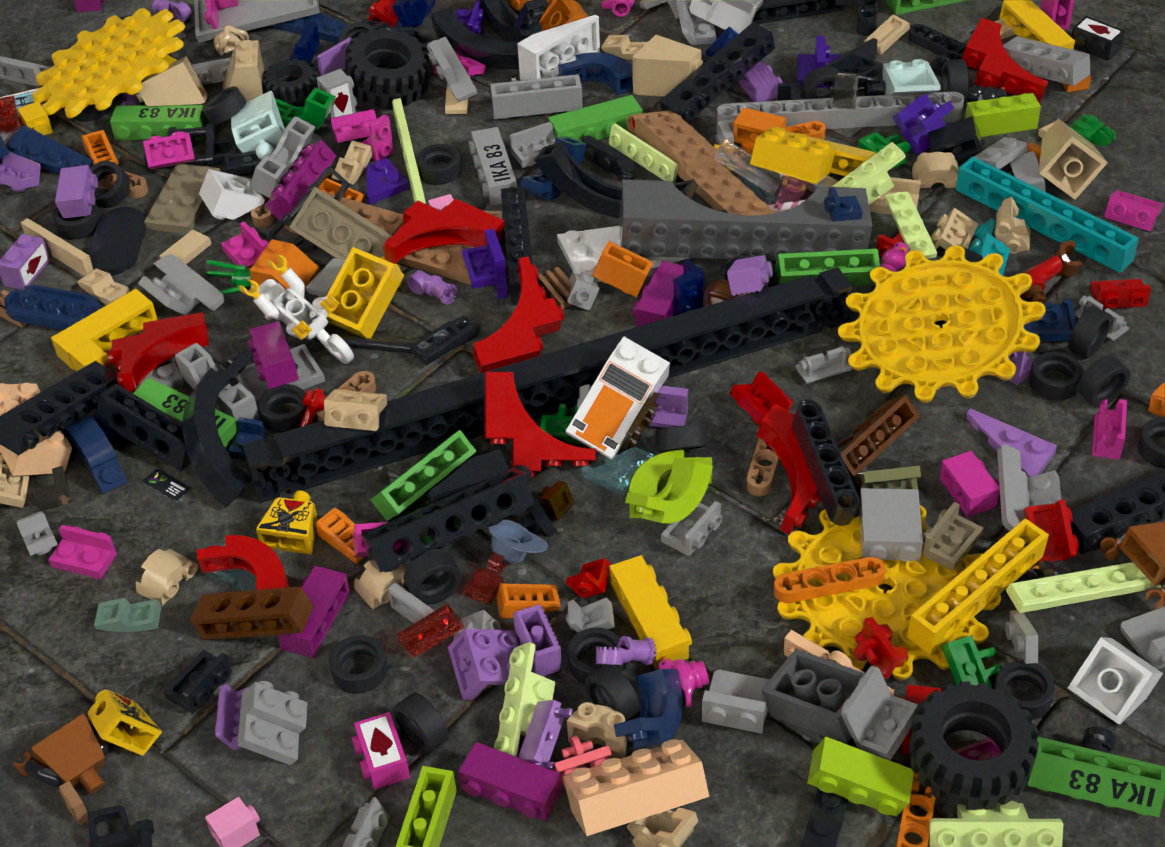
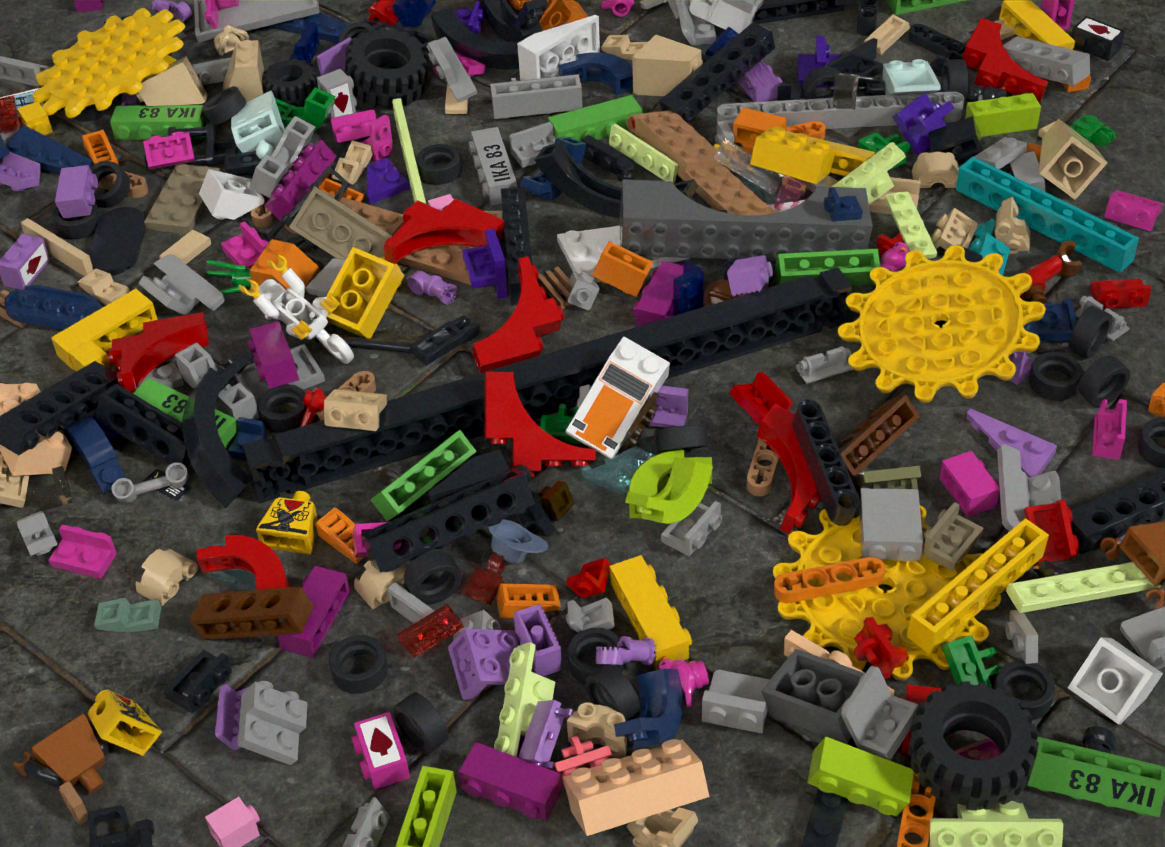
none -> light grey bar [112,463,189,503]

